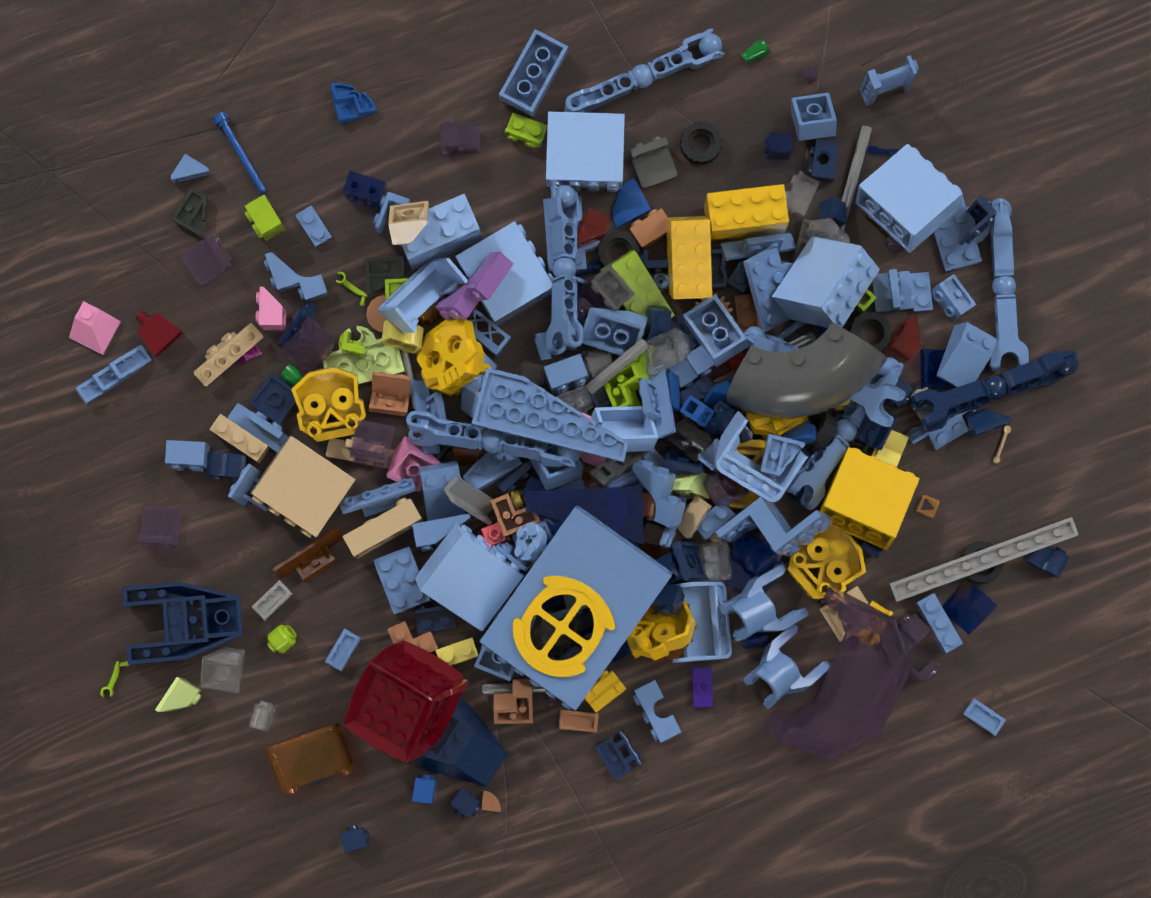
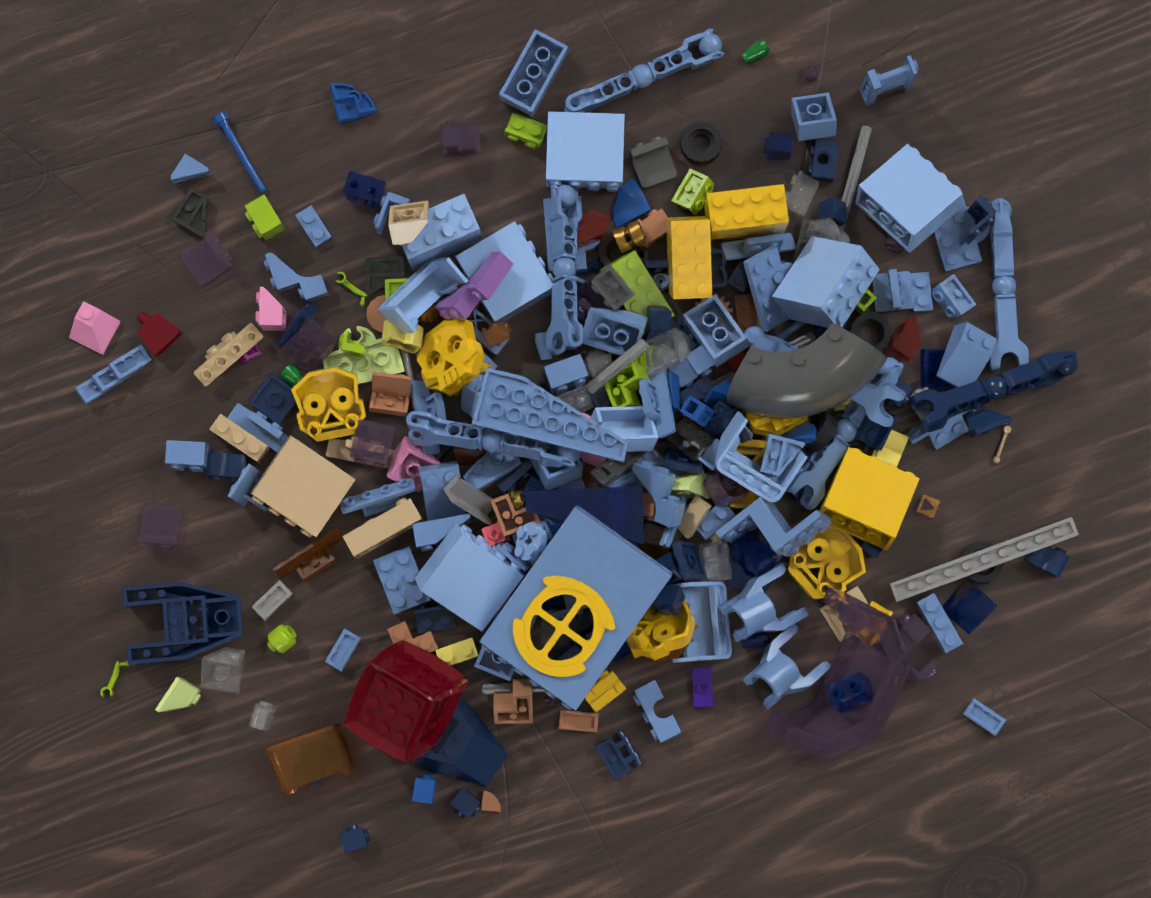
clear blue piece [868,146,899,156] -> none
none -> clear orange brick [481,321,512,349]
none -> pearl gold wheel [613,220,647,253]
none -> lime bracket [671,169,714,216]
none -> clear blue brick [827,671,874,713]

